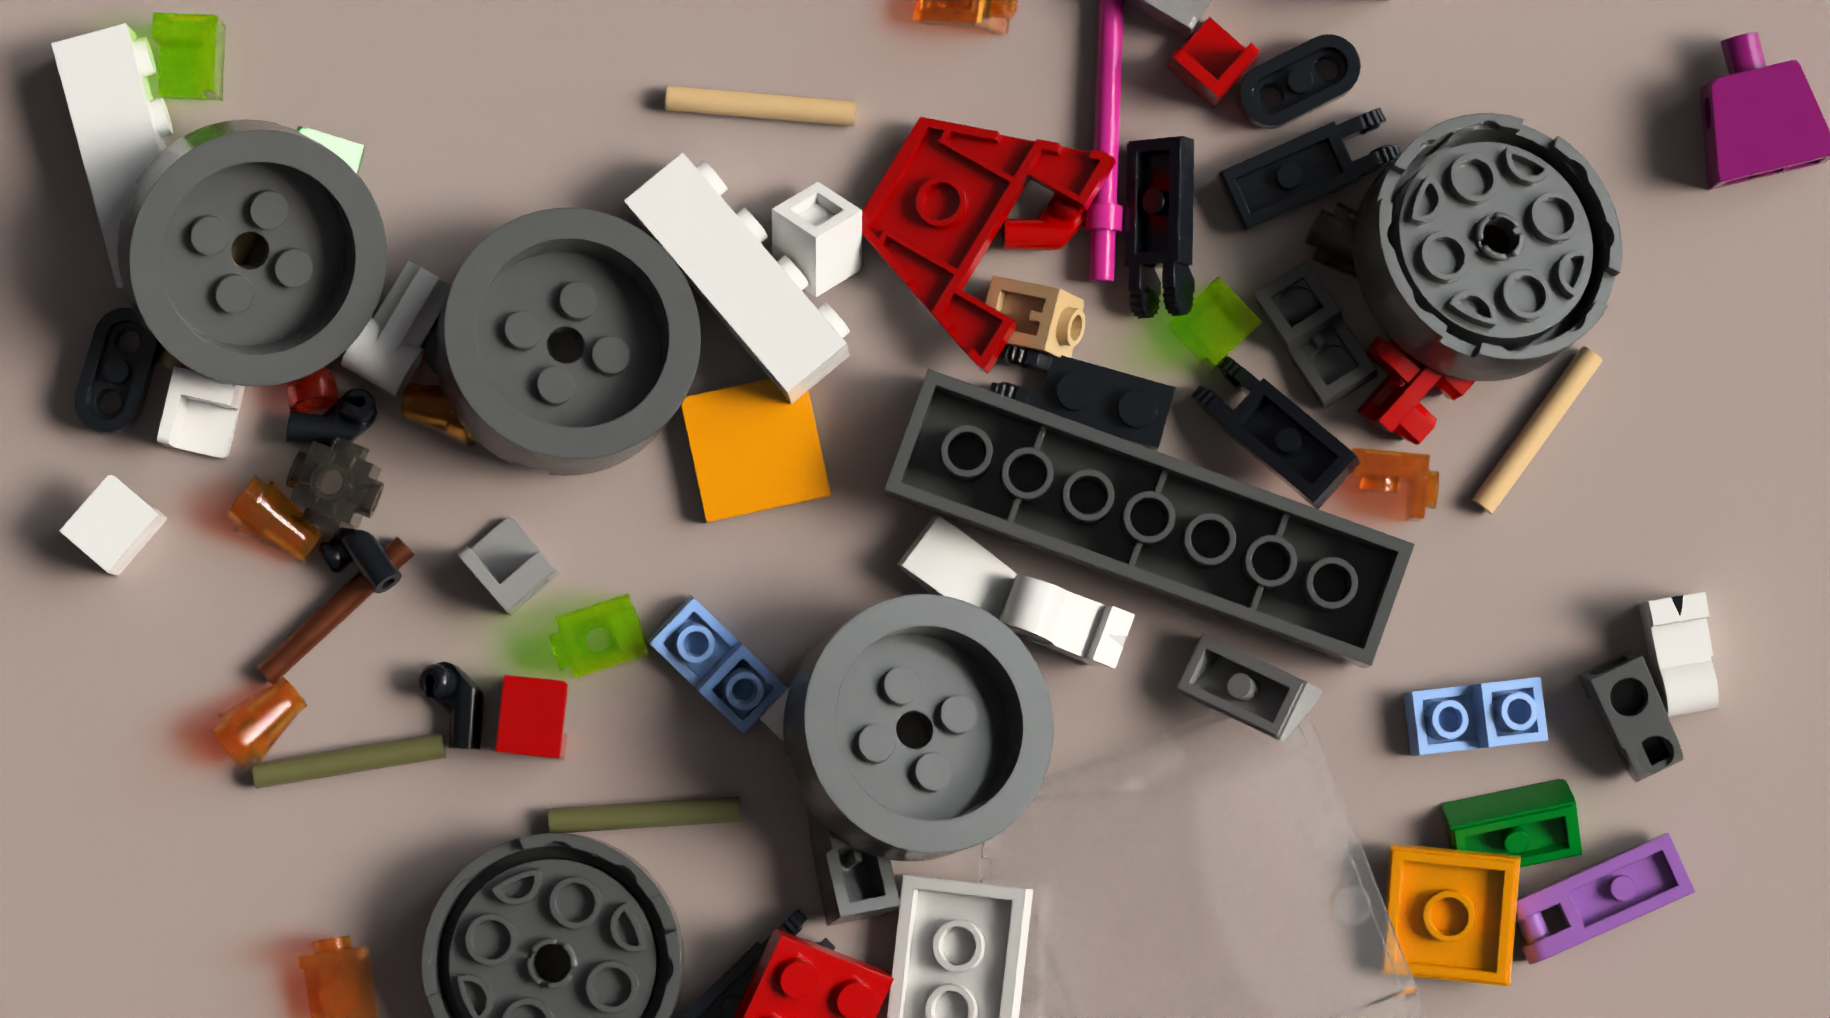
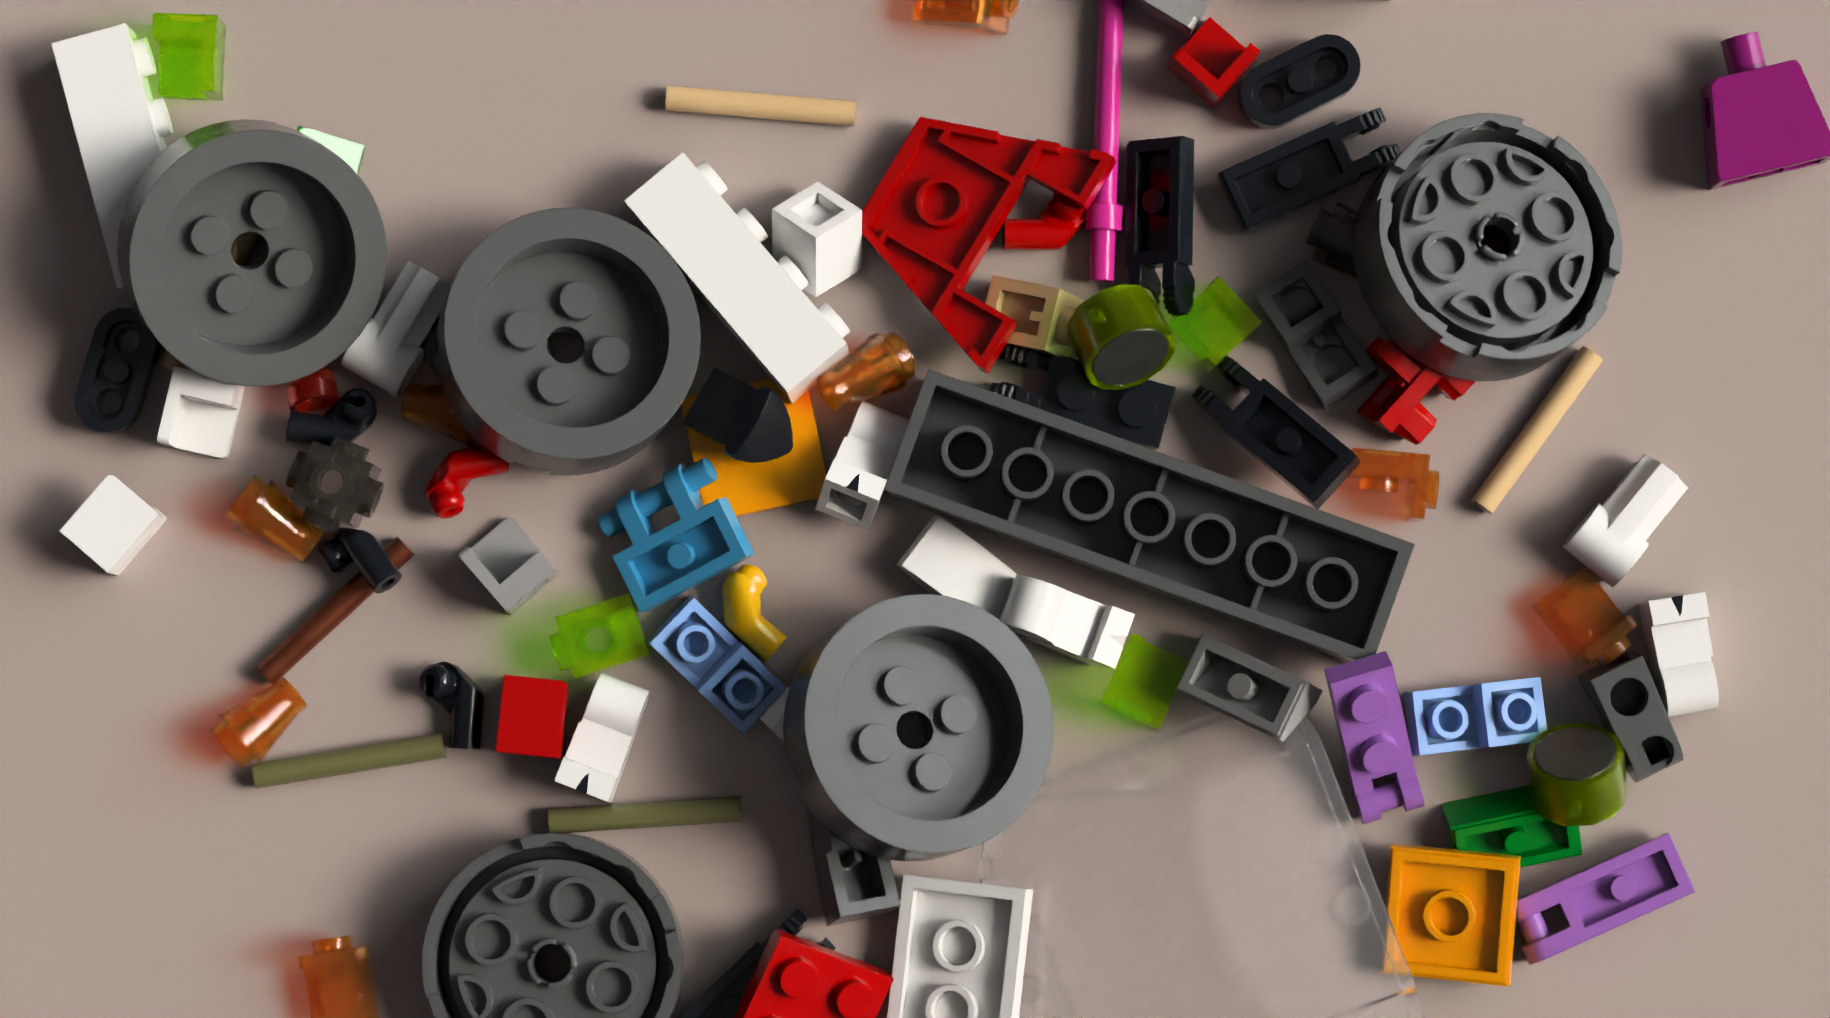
none -> red arm [424,445,509,519]
none -> white leg [554,673,650,802]
none -> dark azure plate [598,458,755,613]
none -> black tile [682,367,793,463]
none -> yellow arm [722,564,787,661]
none -> white leg [815,401,910,531]
none -> clear orange cone [817,332,916,410]
none -> clear neon green piece [1067,284,1175,390]
none -> clear neon green panel [1098,633,1186,731]
none -> medium lavender plate [1324,651,1424,824]
none -> clear neon green piece [1527,723,1627,826]
none -> clear orange bracket [1532,566,1637,667]
none -> white piece [1562,454,1688,588]

